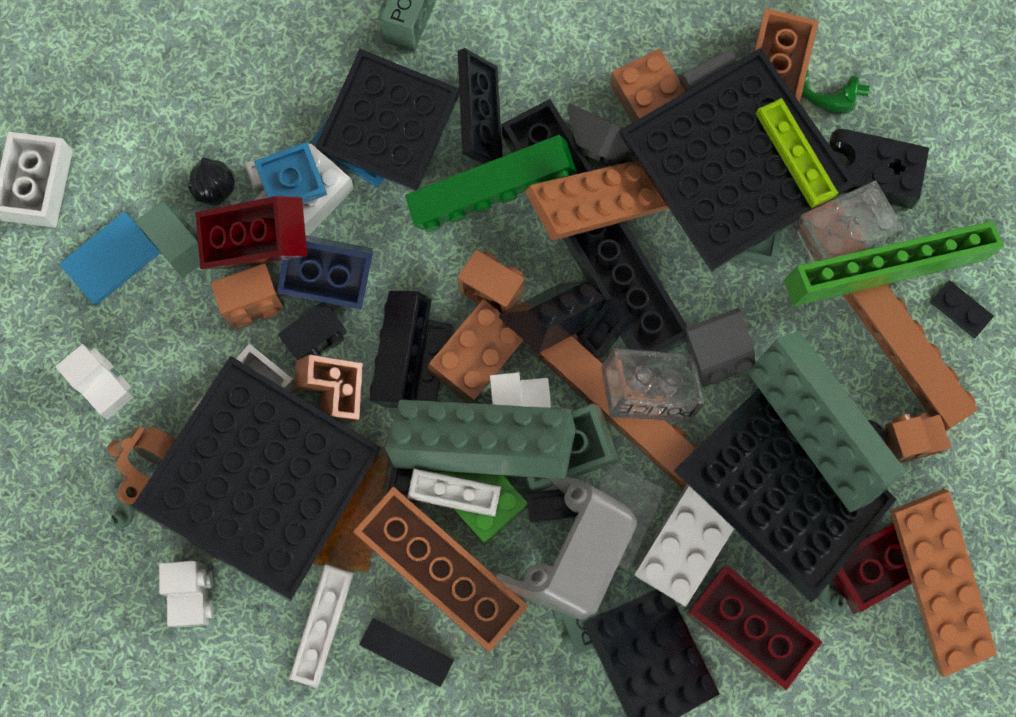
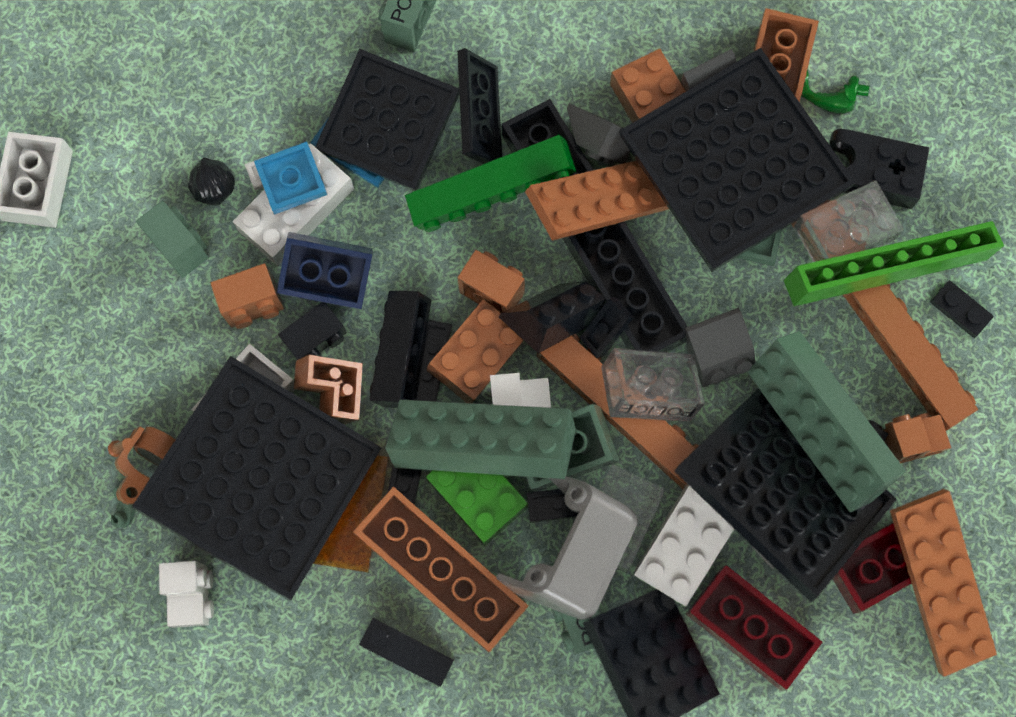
white brick [55,344,134,420] -> none
dark azure tile [59,211,161,306] -> none
dark red brick [195,196,307,269] -> none
white tile [289,564,354,688] -> none
white tile [407,469,501,517] -> none
lime tile [755,98,838,208] -> none
sand green arm [817,583,847,611] -> none

